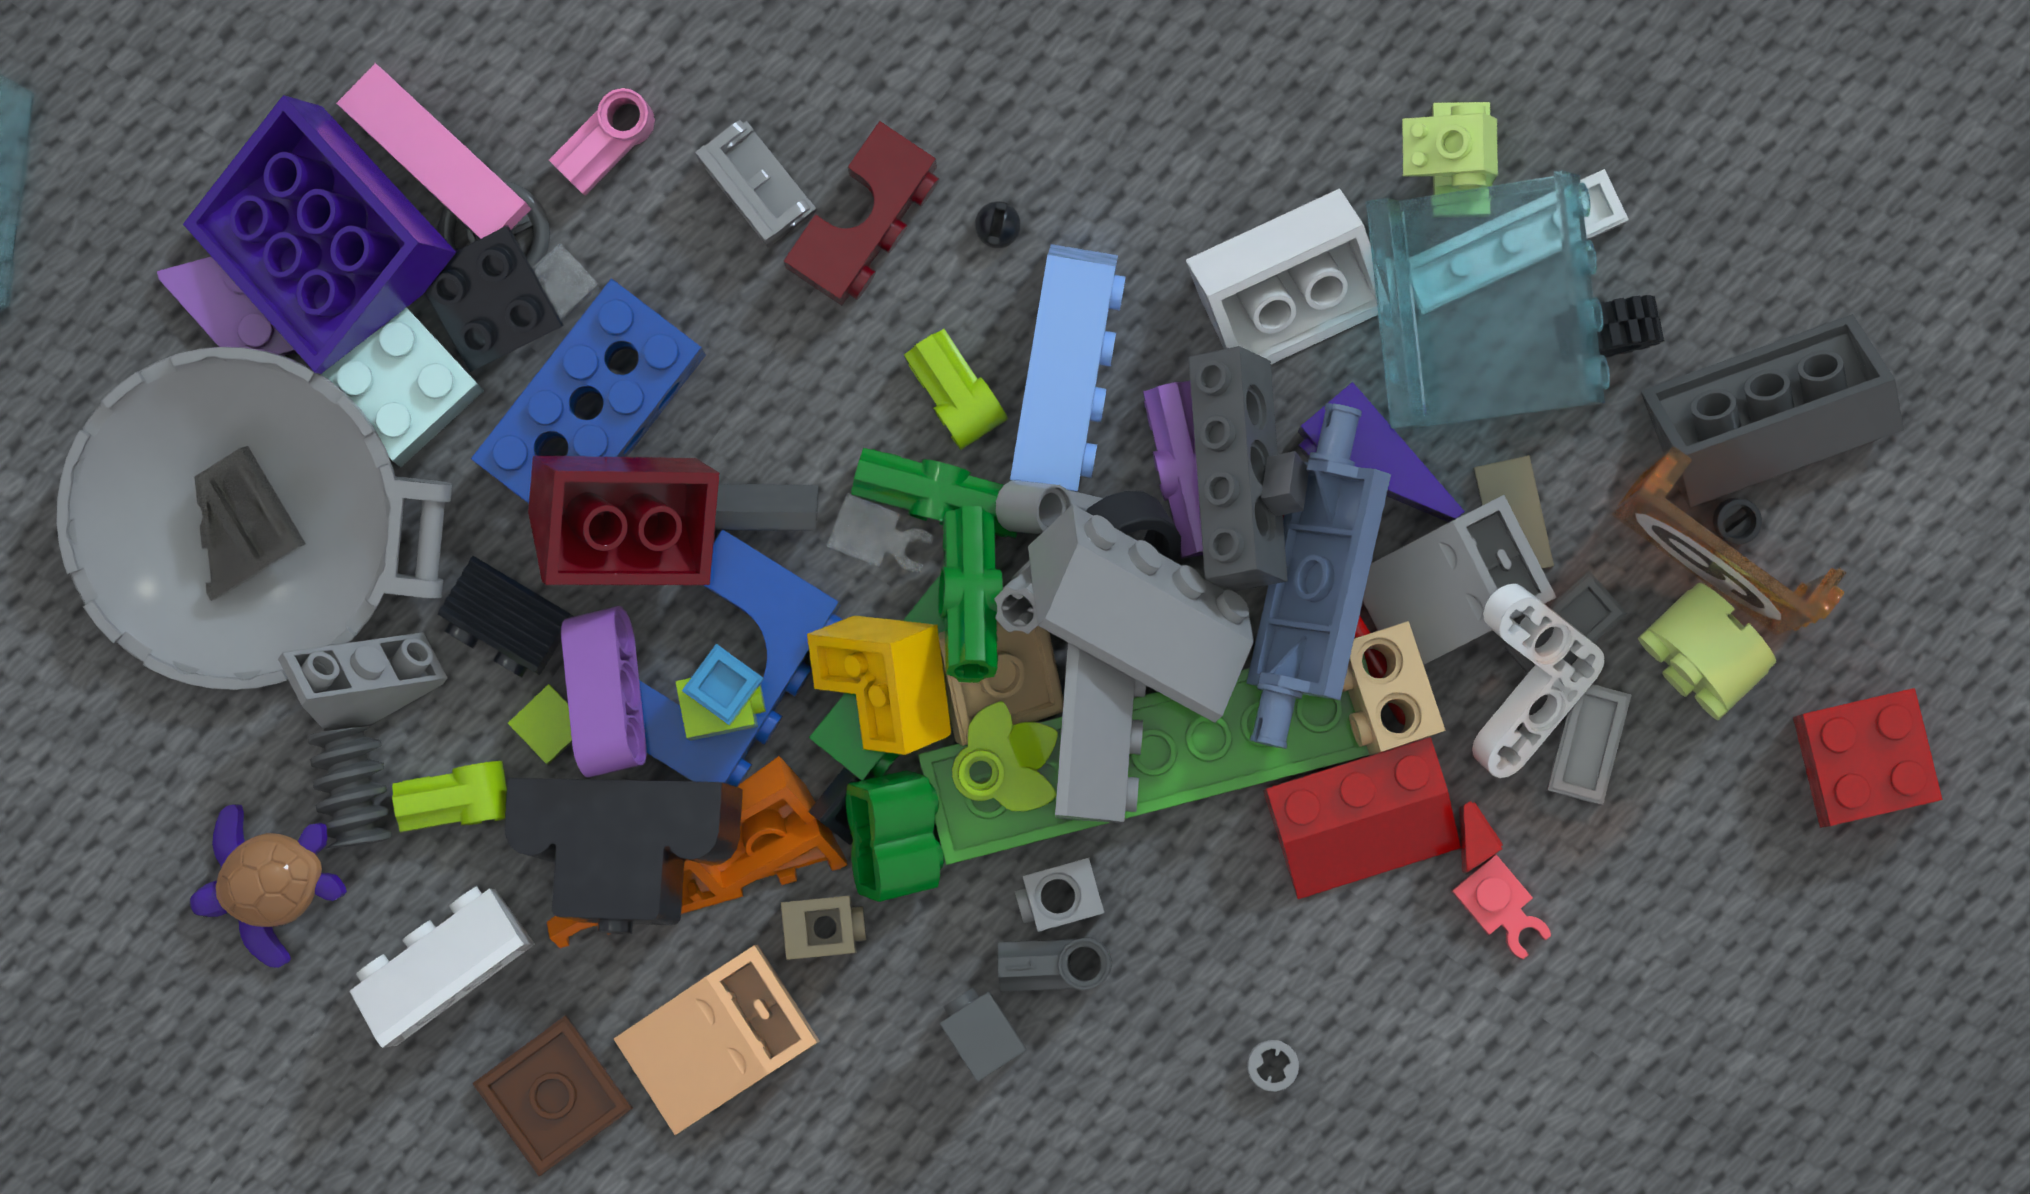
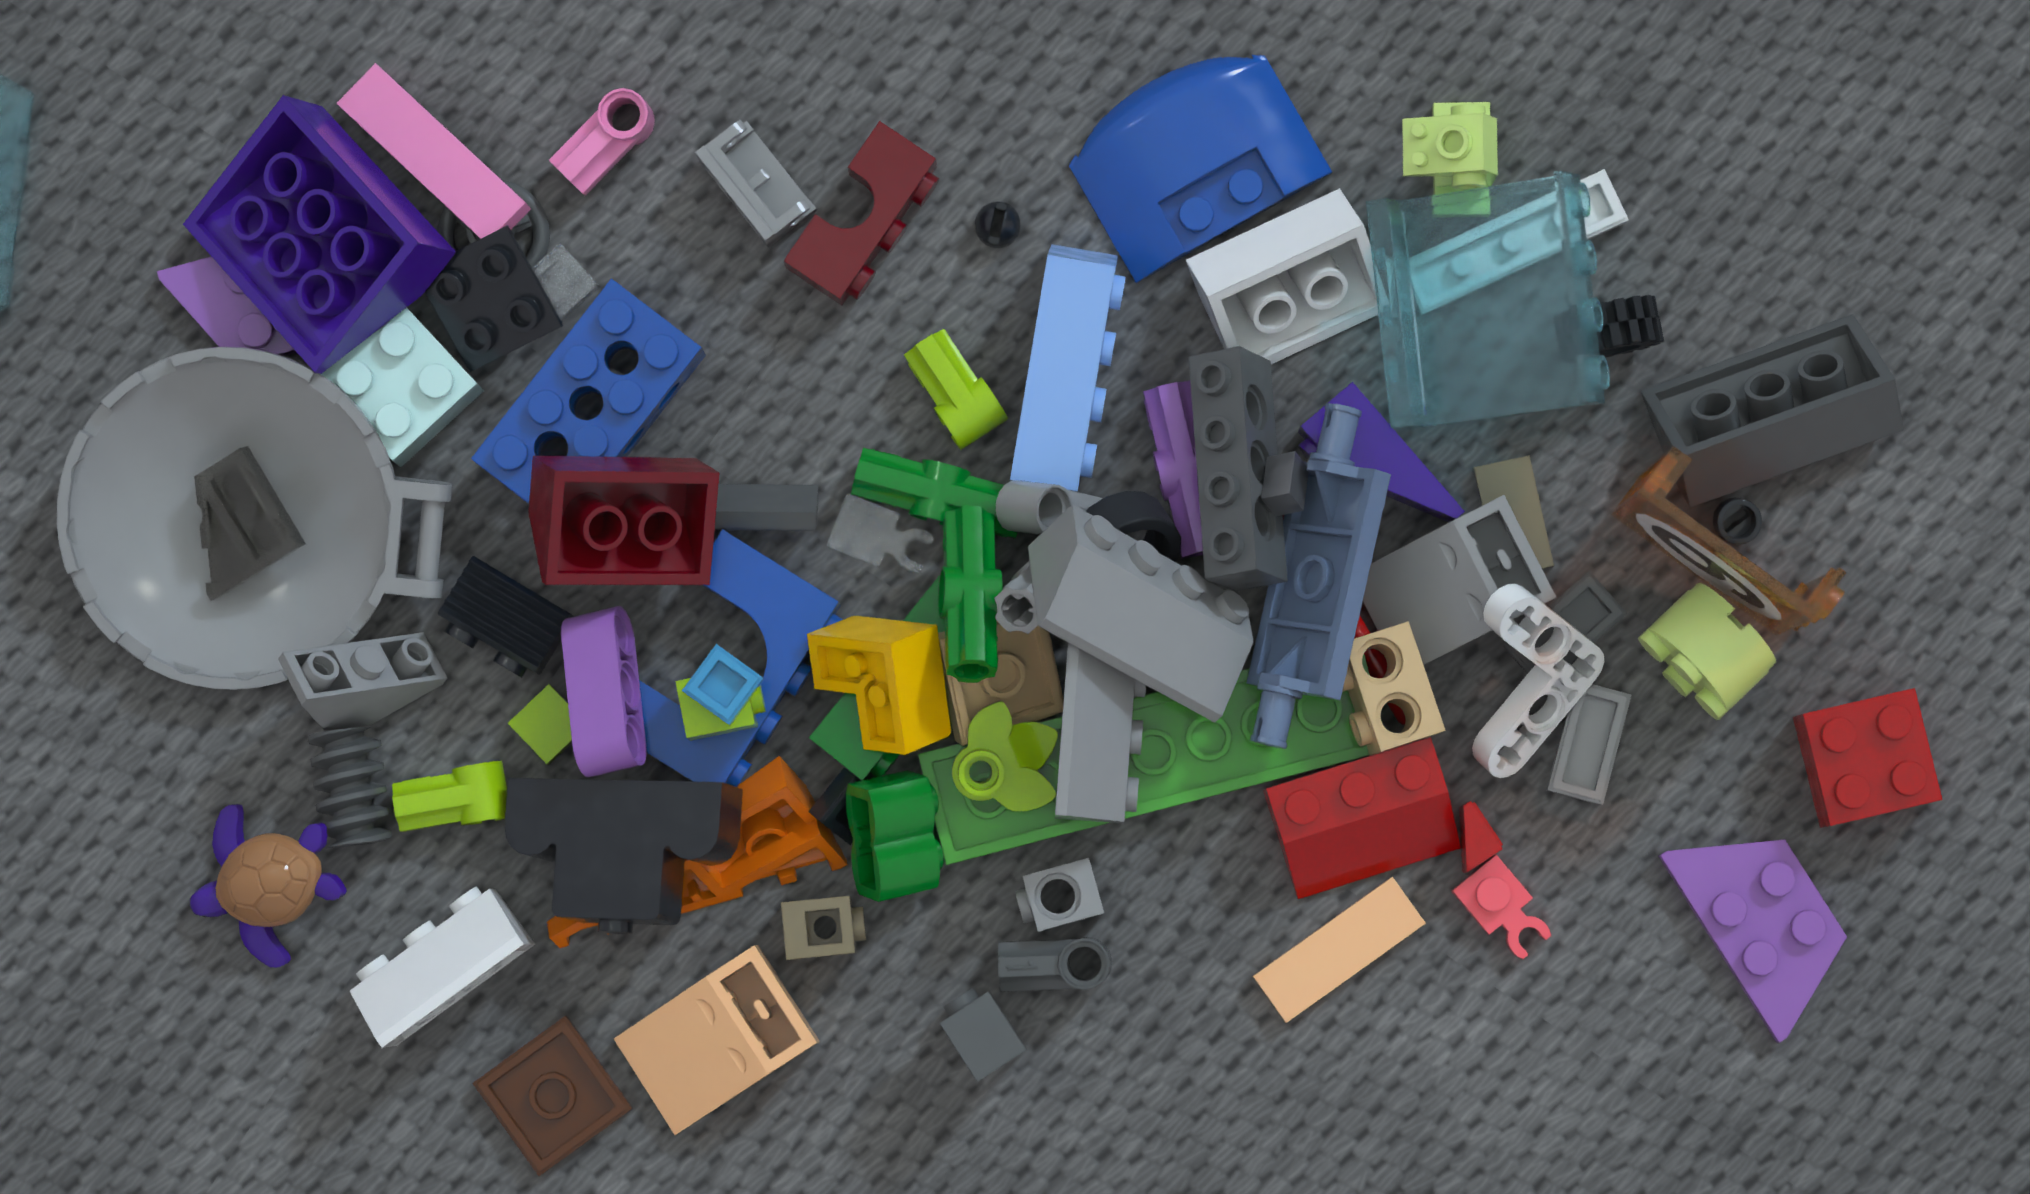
light grey bush [1247,1040,1299,1092] -> none
none -> blue slope [1069,55,1332,284]
none -> light nougat tile [1252,877,1426,1023]
none -> medium lavender wing [1658,840,1847,1043]

